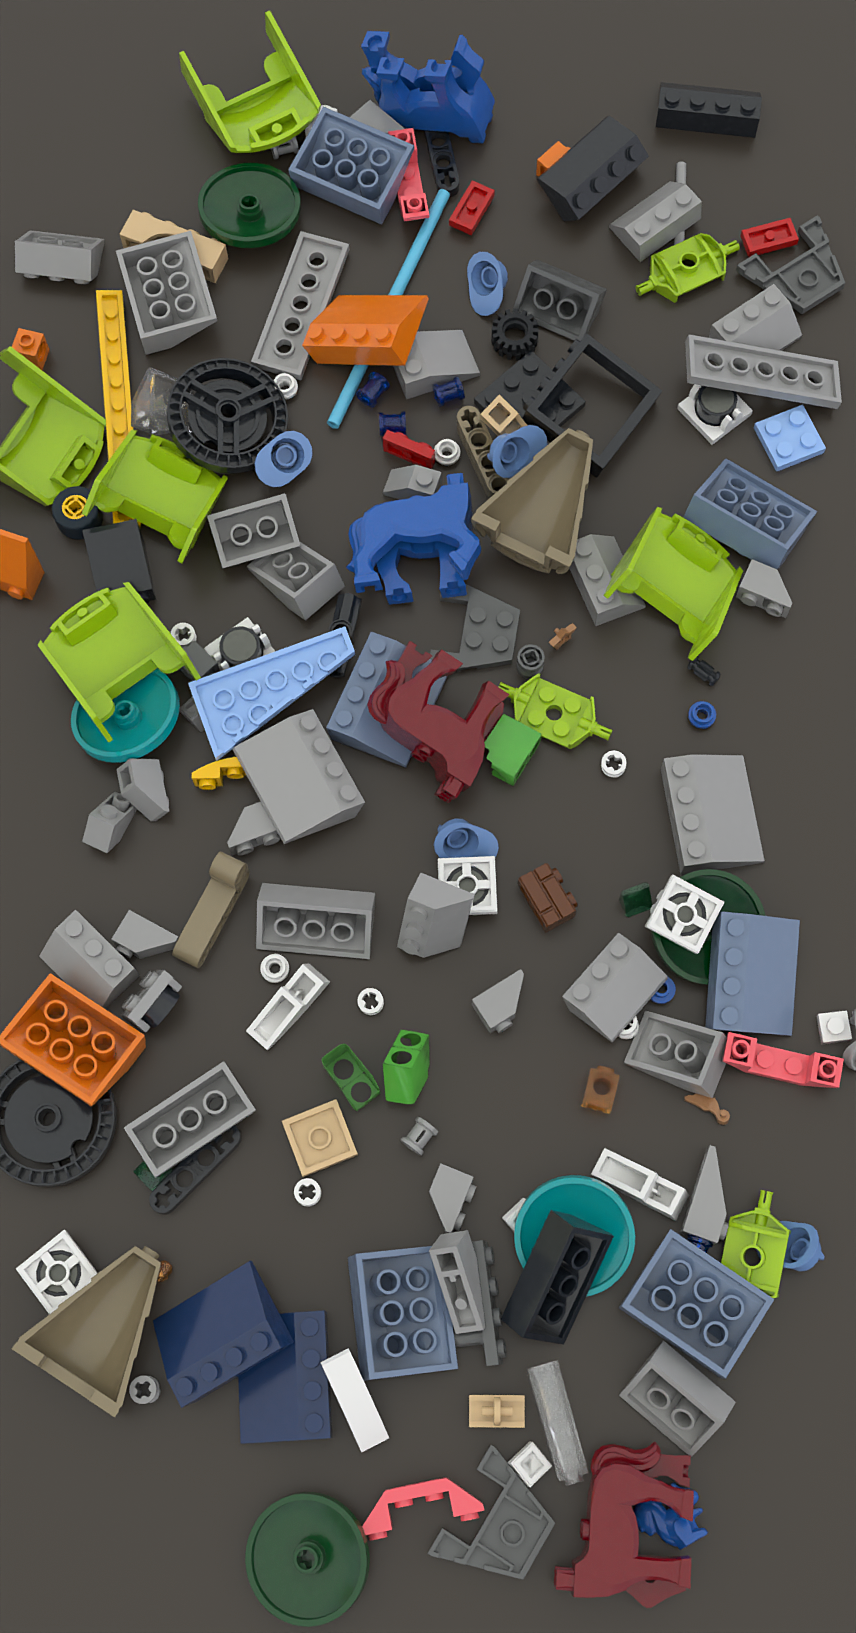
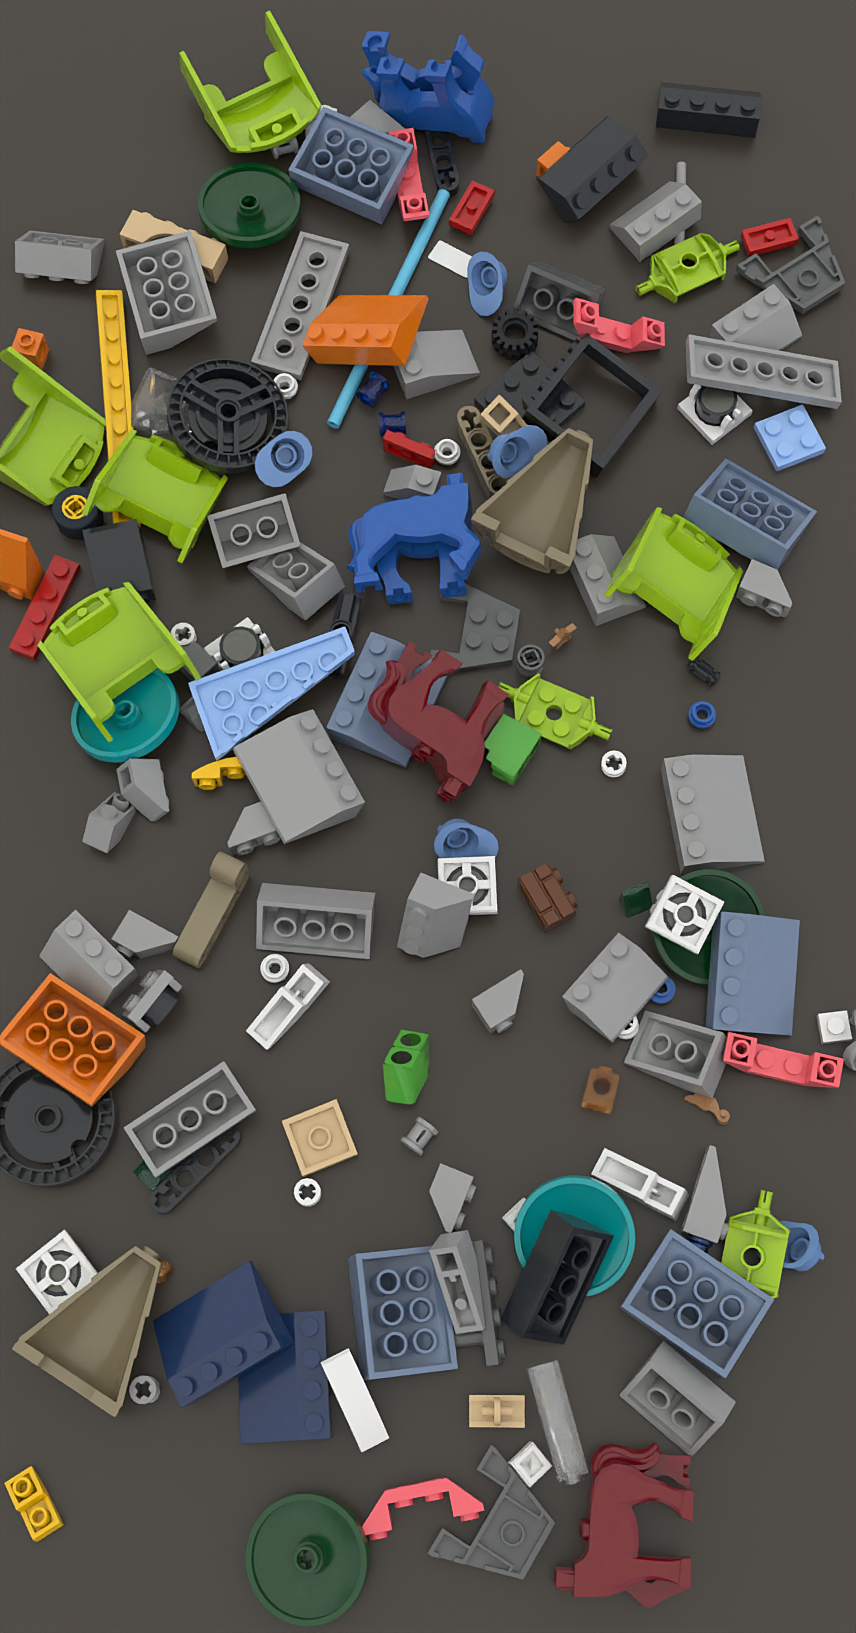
bright green piece [322,1044,381,1111] -> none
white bush [357,988,384,1015] -> none
clear blue bush [432,376,465,407] -> none
blue animal [633,1483,708,1550] -> none
none -> yellow slope [4,1466,64,1542]
none -> red plate [9,555,81,661]
none -> white sticker [428,240,472,278]
none -> coral slope [573,298,665,353]

